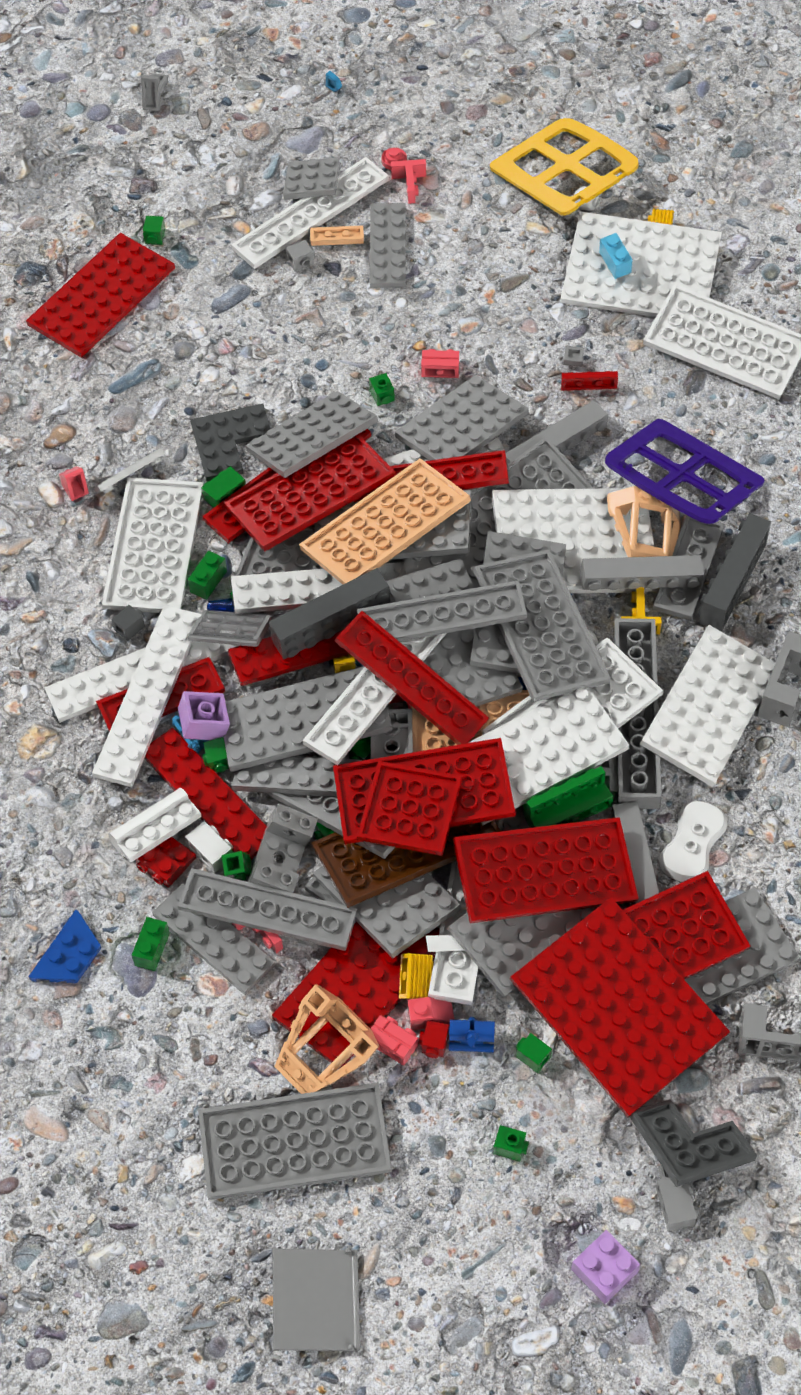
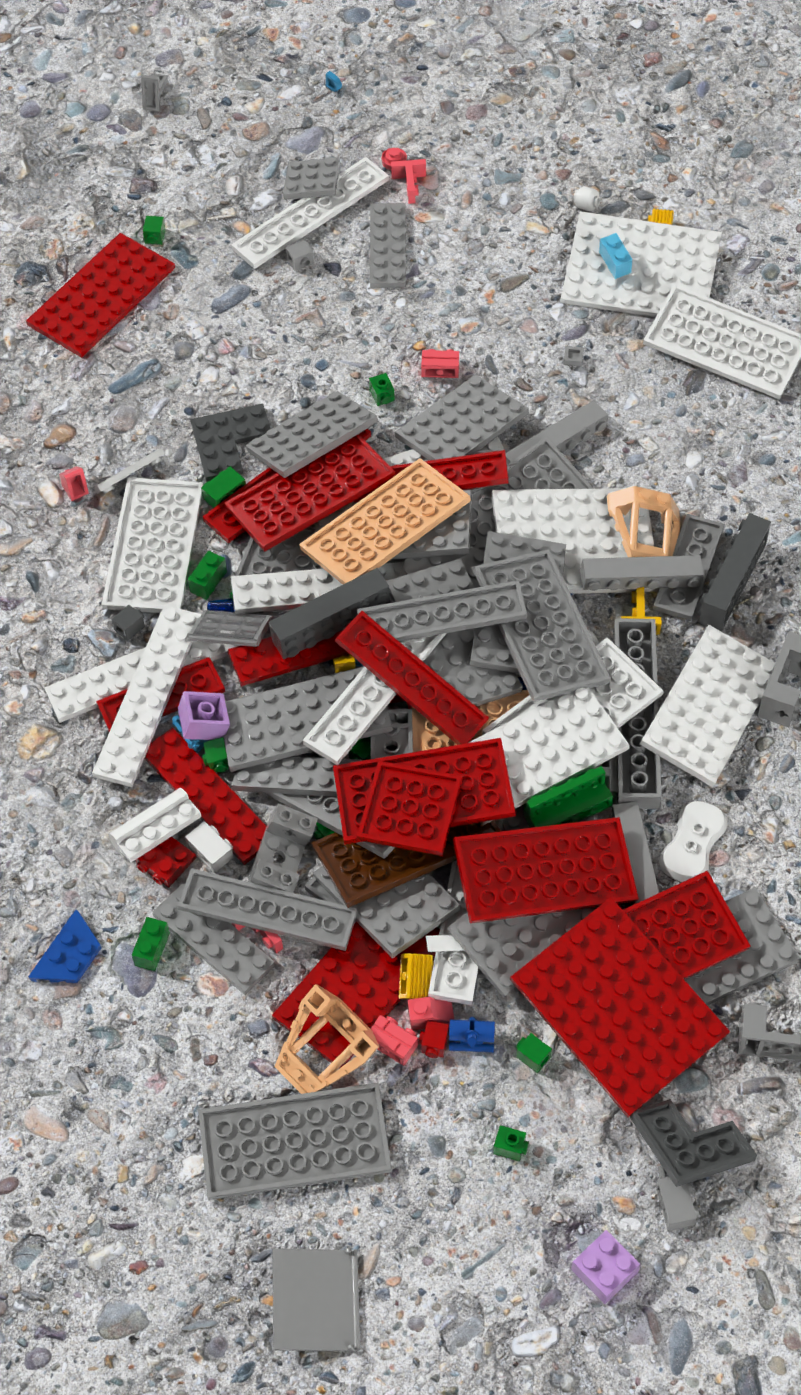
green brick [222,851,252,881] -> none
light nougat plate [310,226,364,246] -> none
yellow window [490,118,639,216] -> none
red plate [561,371,618,391] -> none
dark purple window [605,419,765,524] -> none

